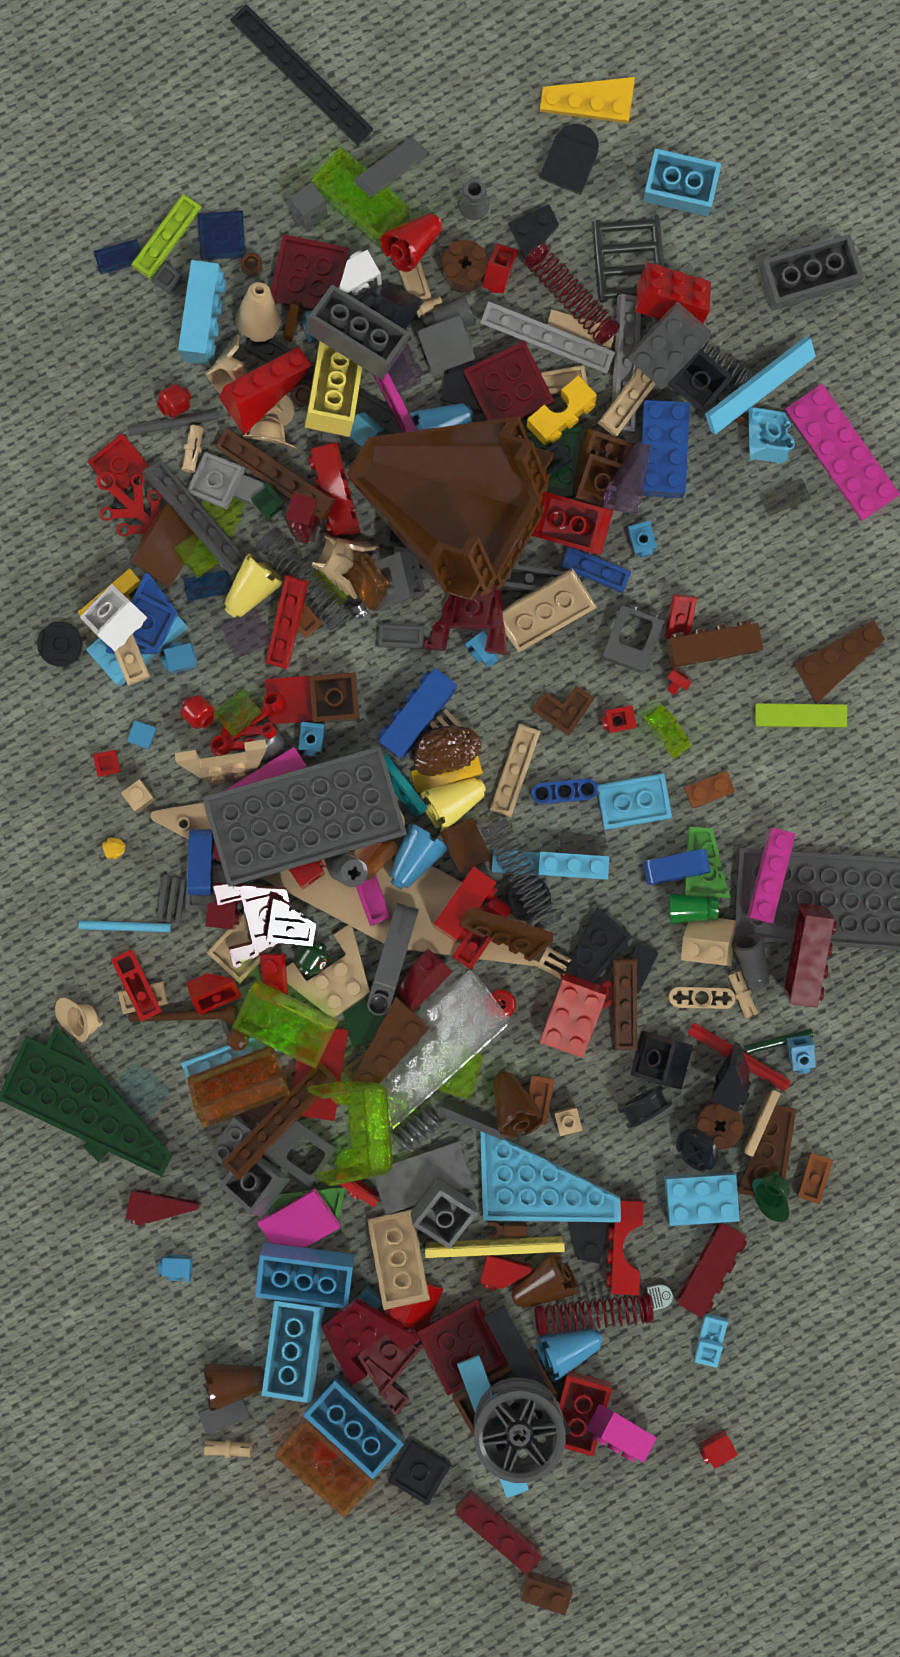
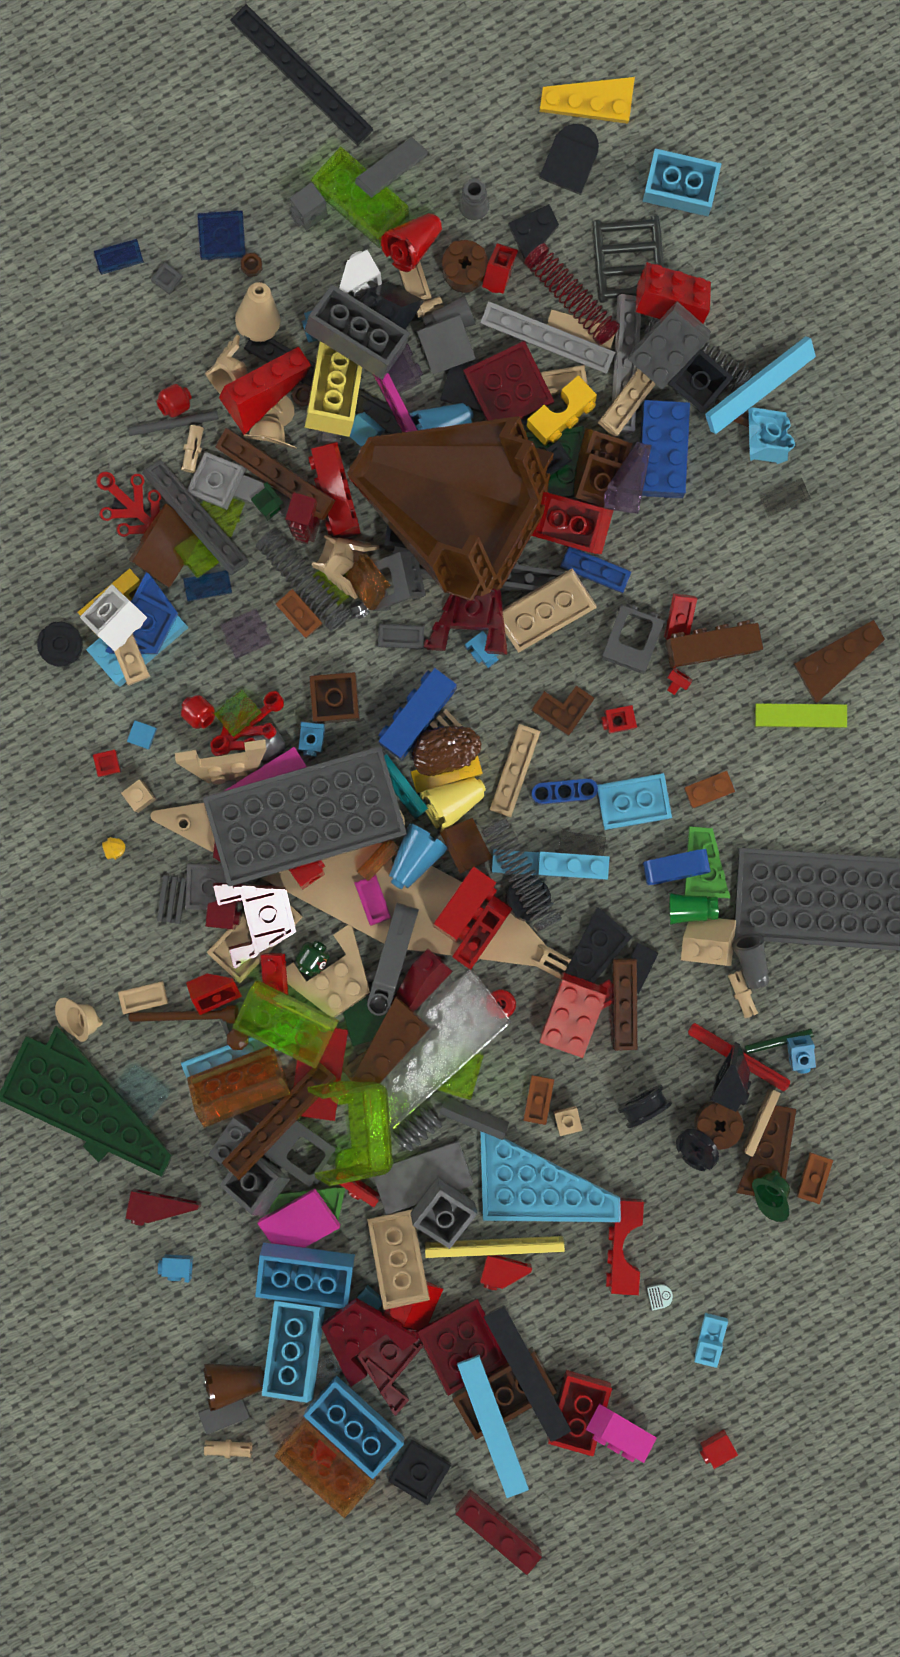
medium azure bar [78,920,171,932] -> none
red tile [87,433,149,492] -> none
red slope [111,948,162,1022] -> none
lime tile [131,194,202,280] -> none
dark azure brick [162,642,198,674] -> none
medium azure brick [178,260,226,366] -> none
blue beam [187,829,214,896] -> none
light yellow cone [224,553,284,618] -> none
red tile [265,574,309,669] -> none
red tile [265,676,313,725] -> none
wing [266,896,316,946] -> none
dark red plate [271,234,350,311] -> none
reddish brown tile [284,300,303,342] -> none
dark grey piece [327,853,368,887] -> none
reddish brown wing [460,907,553,961] -> none
dark grey wheel [474,1377,566,1483] -> none
reddish brown bar [488,1221,527,1239] -> none
reddish brown cone [493,1071,543,1138] -> none
reddish brown cone [512,1252,578,1309] -> none
reddish brown brick [520,1571,573,1616] -> none
dark red piece [534,1293,654,1336] -> none
dark azure cone [536,1327,603,1381] -> none
black wing [568,1222,609,1264] -> none
dark azure brick [627,521,657,558] -> none
black slope [630,1031,693,1090] -> none
clear neon green slope [643,704,691,759] -> none
medium azure brick [664,1171,740,1226] -> none
tan beam [668,987,736,1009] -> none
dark red brick [675,1222,747,1318] -> none
dark pink brick [746,828,795,924] -> none
dark grey brick [759,234,864,311] -> none
dark pink plate [784,384,900,521] -> none
dark red brick [784,903,837,1008] -> none

